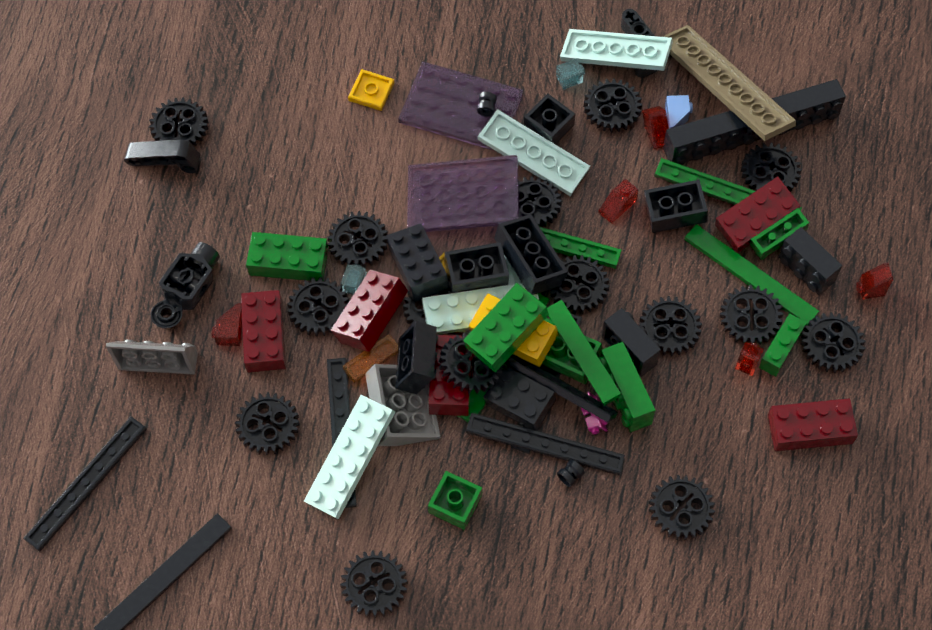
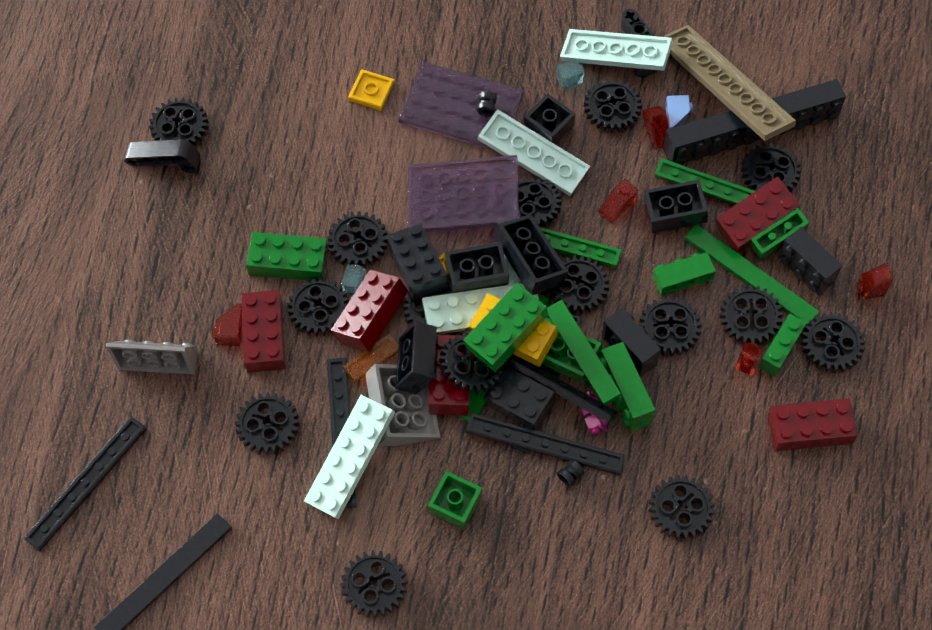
black brick [151,242,220,329] -> none
none -> green brick [652,252,716,296]

